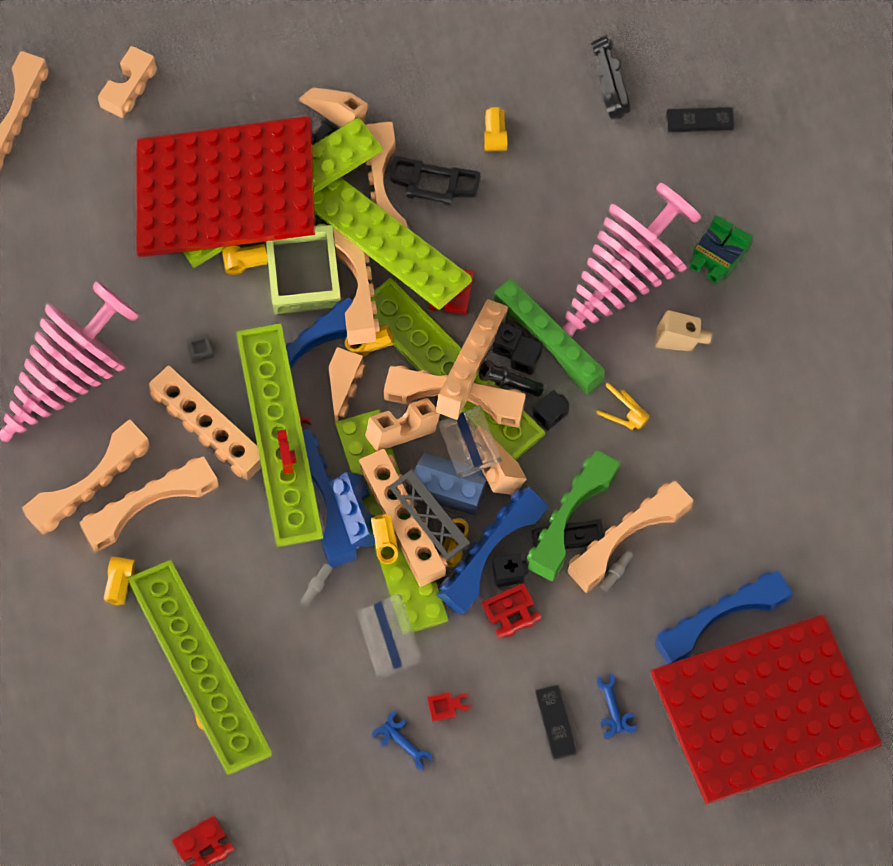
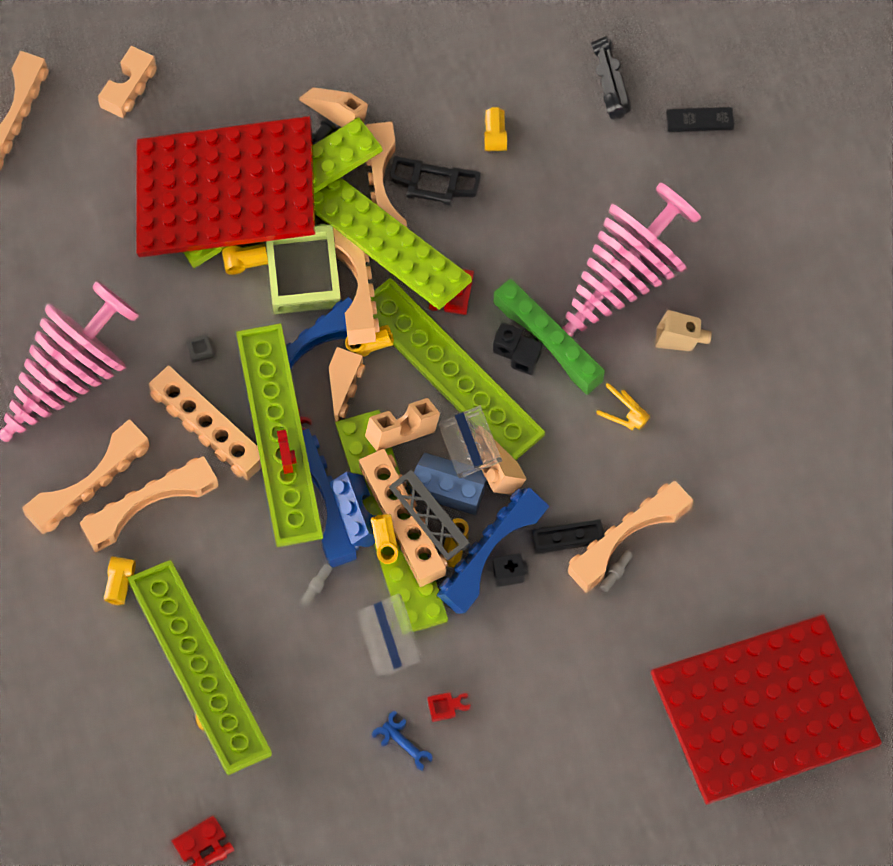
light nougat arch [384,366,526,428] -> none
light nougat arch [436,299,508,420] -> none
black pin [479,360,544,397] -> none
red plate [481,583,541,639] -> none
bright green arch [527,450,621,582] -> none
black brick [532,390,569,431] -> none
black tile [535,685,577,760] -> none
blue bar [597,673,637,739] -> none
blue arch [655,570,793,664] -> none
green hips [689,215,753,284] -> none

